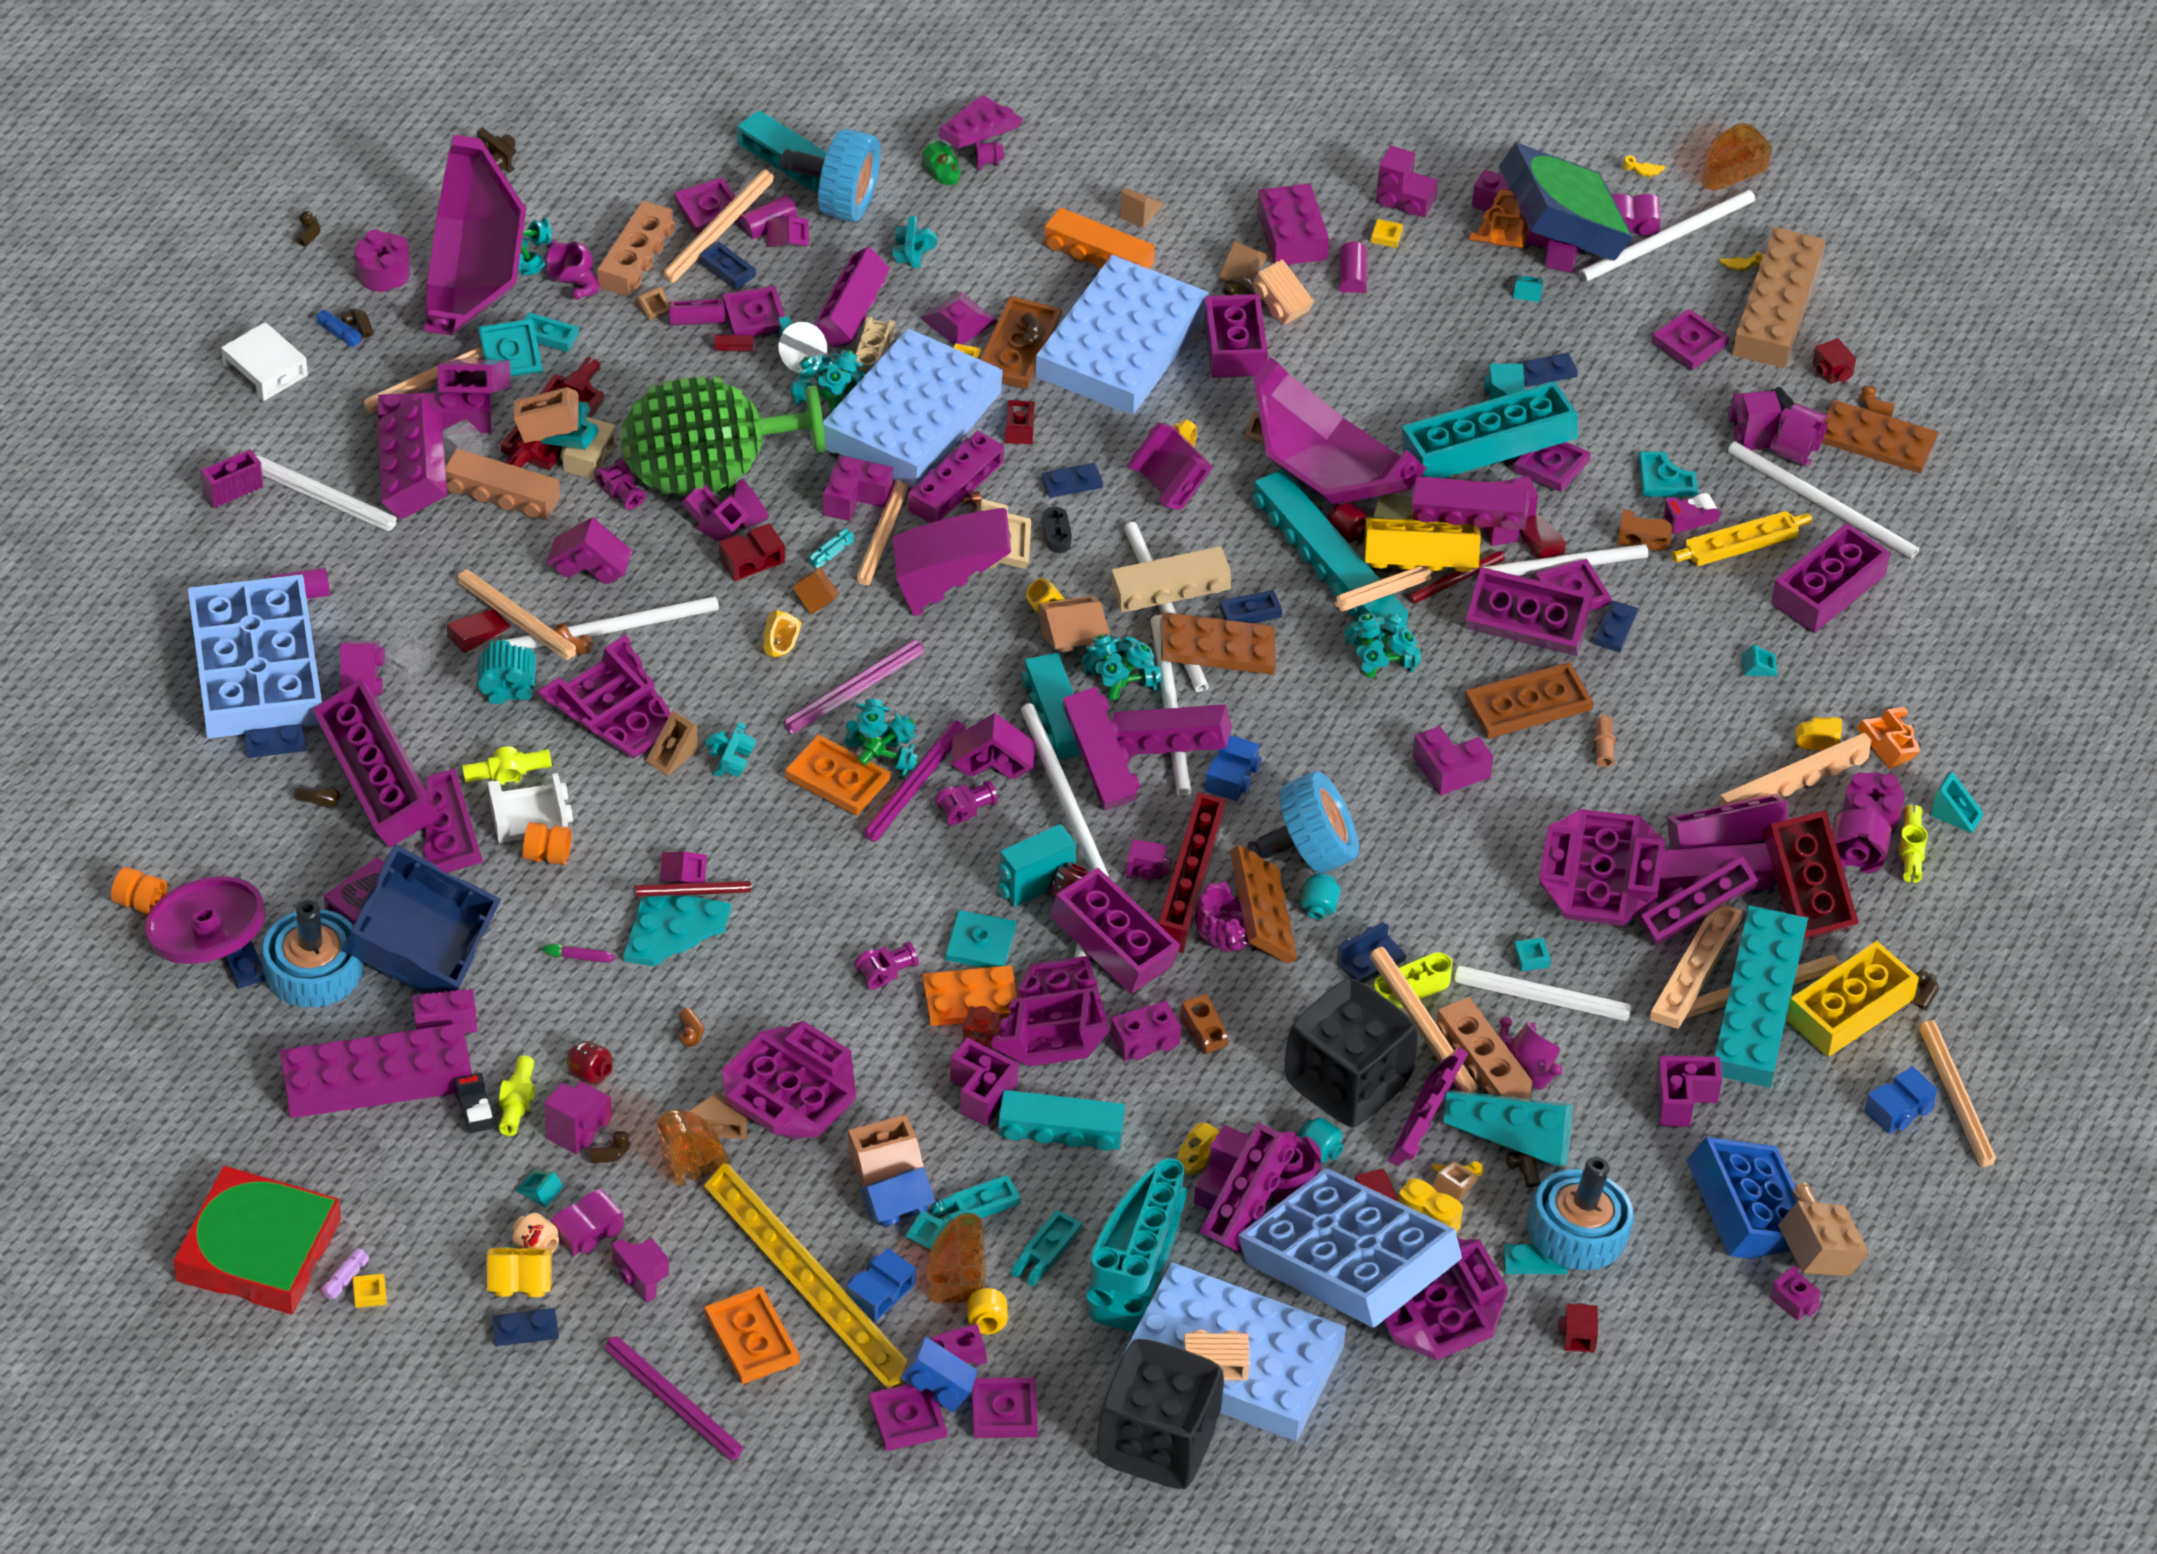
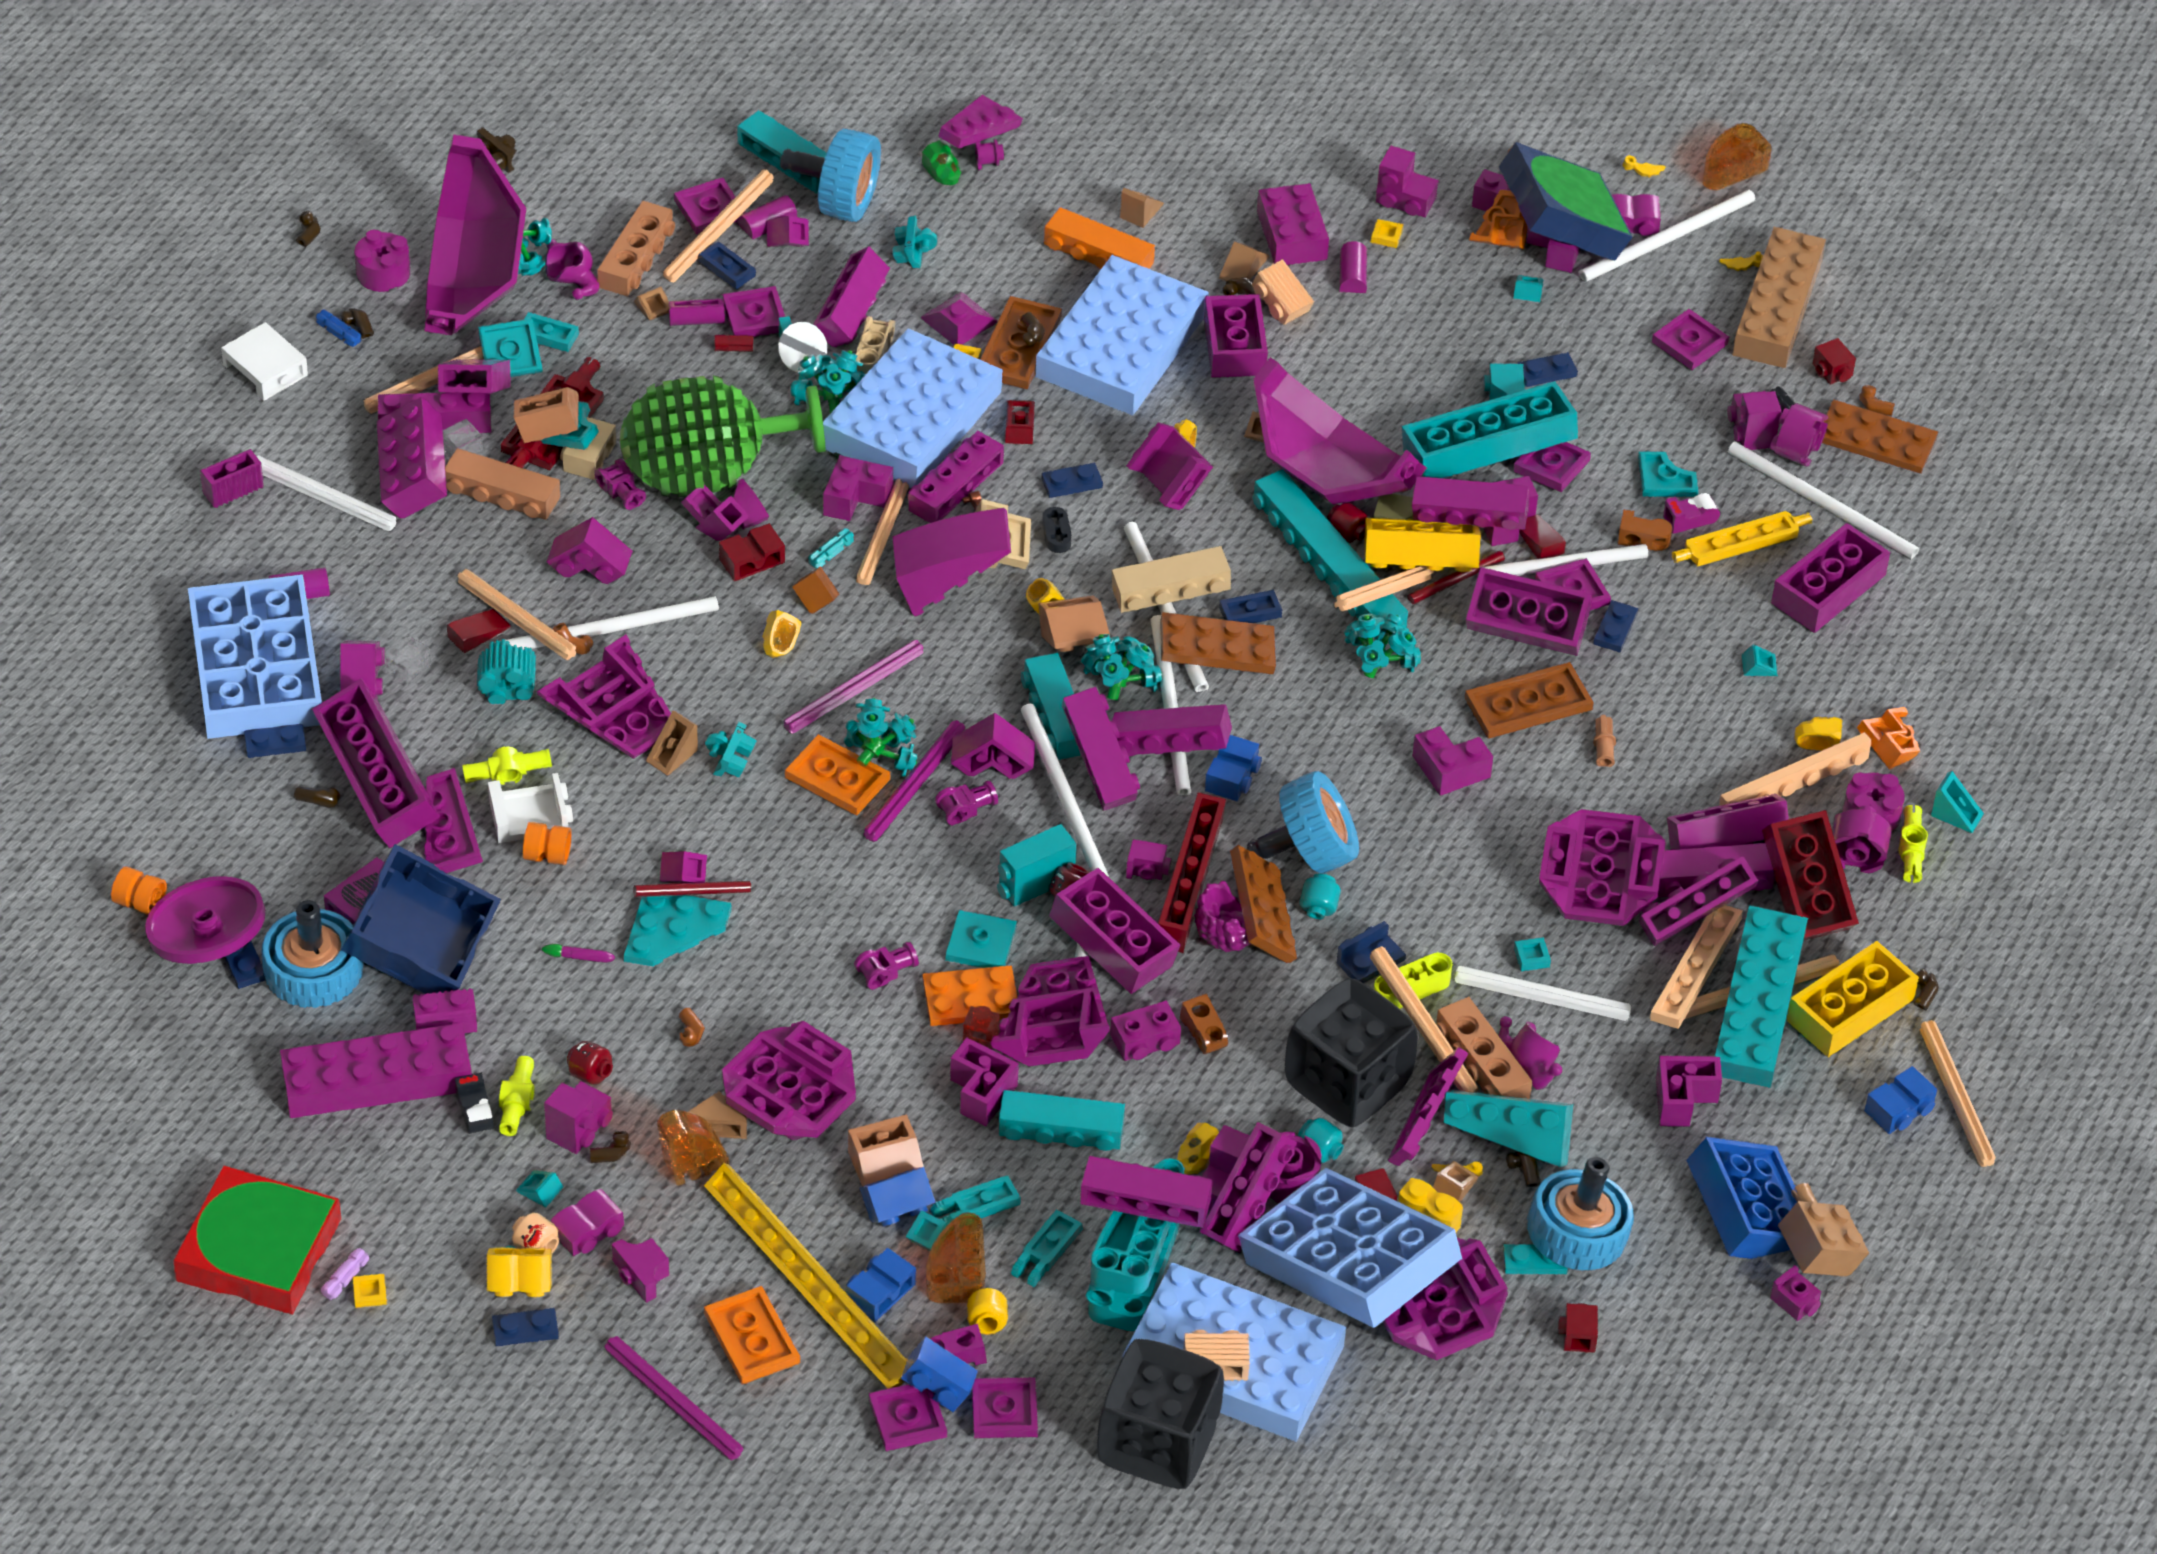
none -> magenta brick [1080,1156,1213,1228]

